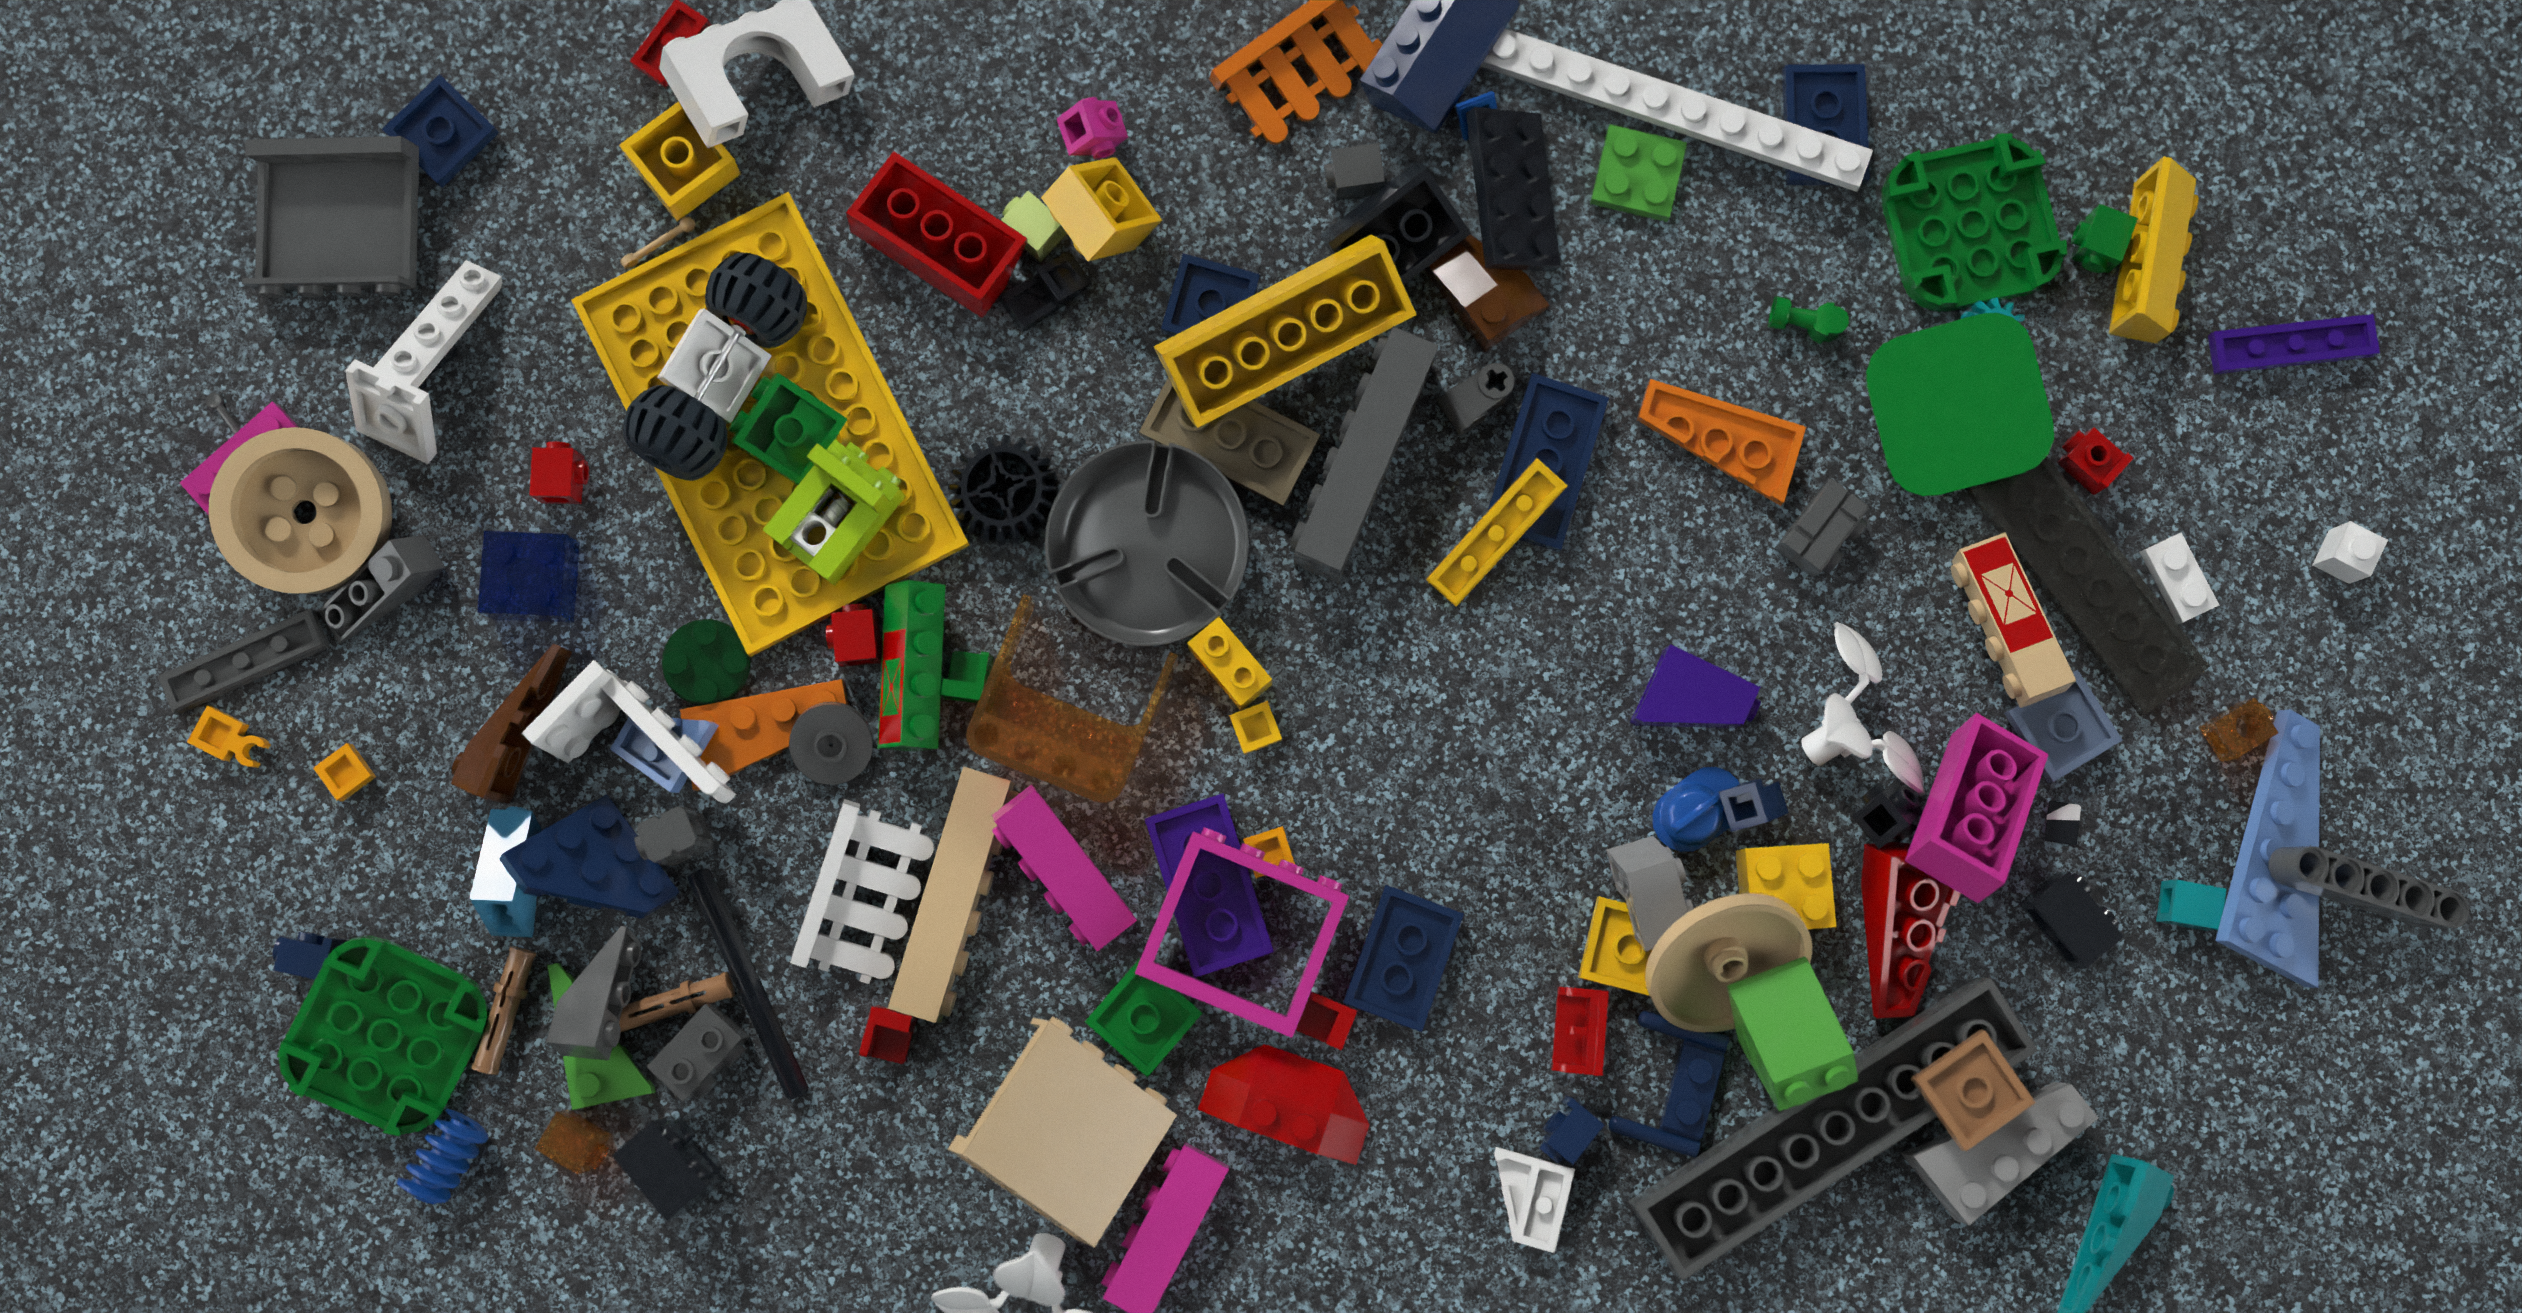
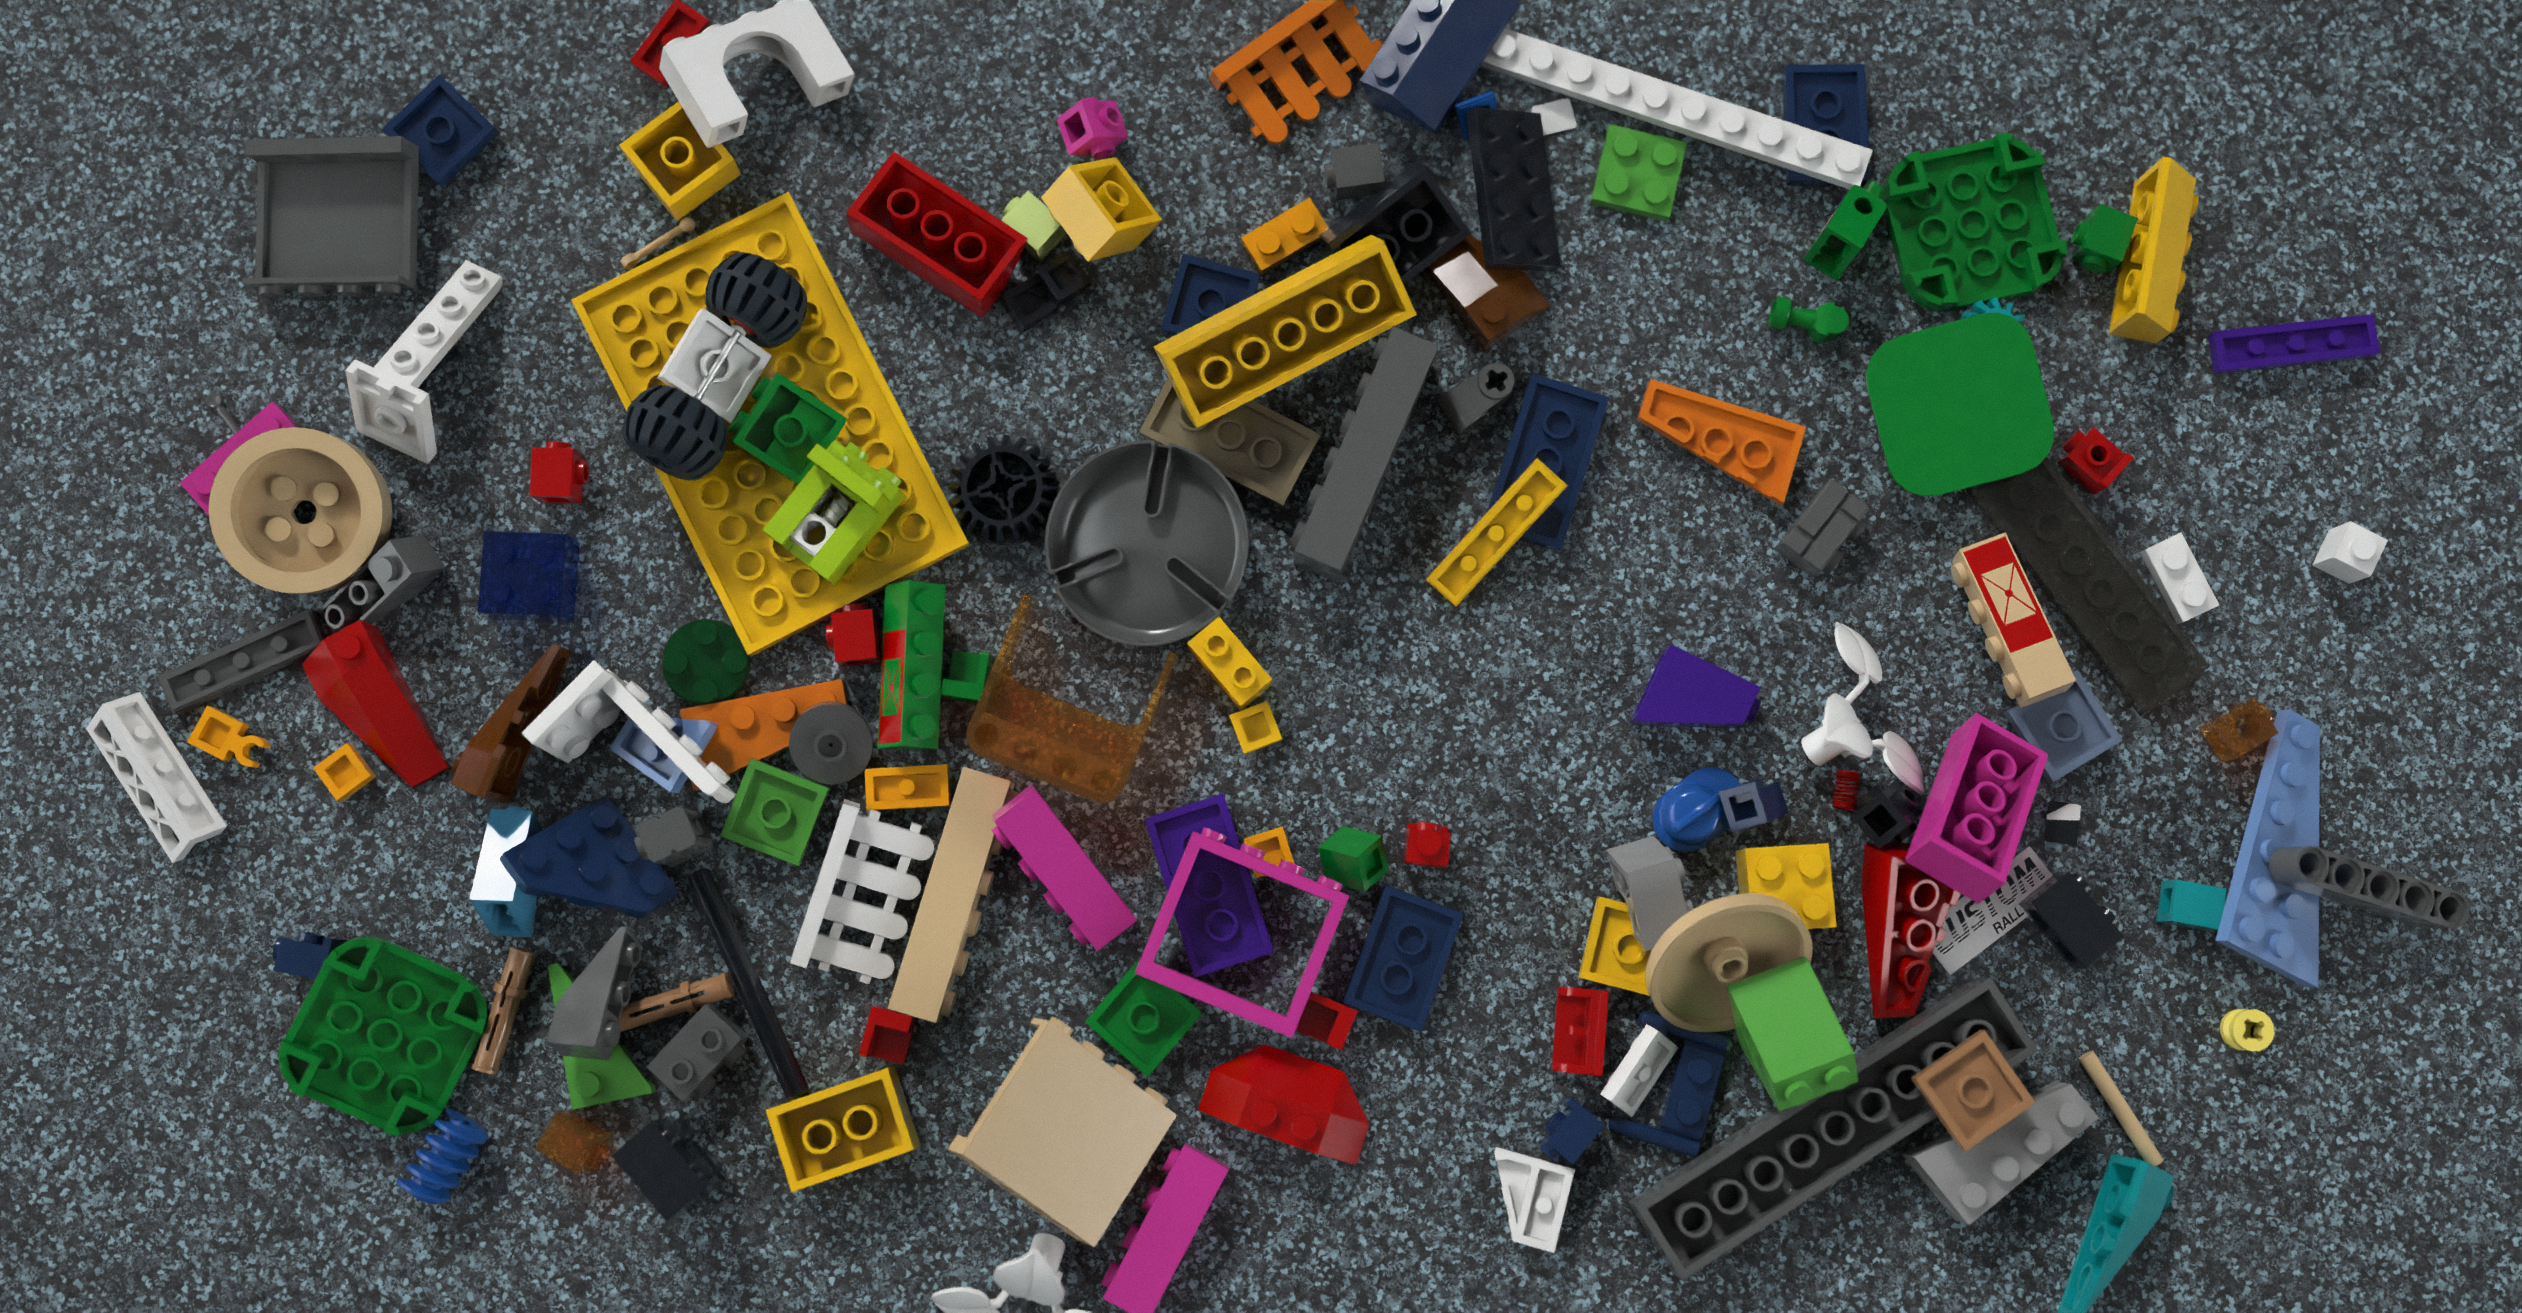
none -> white fence [86,692,227,863]
none -> red wedge [302,620,451,788]
none -> bright green plate [720,758,830,866]
none -> yellow brick [766,1066,921,1192]
none -> light orange plate [865,764,951,811]
none -> light orange plate [1241,197,1329,275]
none -> green panel [1318,826,1389,892]
none -> red brick [1403,822,1451,868]
none -> white sticker [1532,98,1577,135]
none -> white plate [1600,1024,1678,1117]
none -> green torso [1803,180,1887,281]
none -> red piece [1832,770,1861,810]
none -> white sticker [1933,846,2052,975]
none -> tan bar [2079,1050,2164,1166]
none -> light yellow wheel [2220,1009,2275,1051]

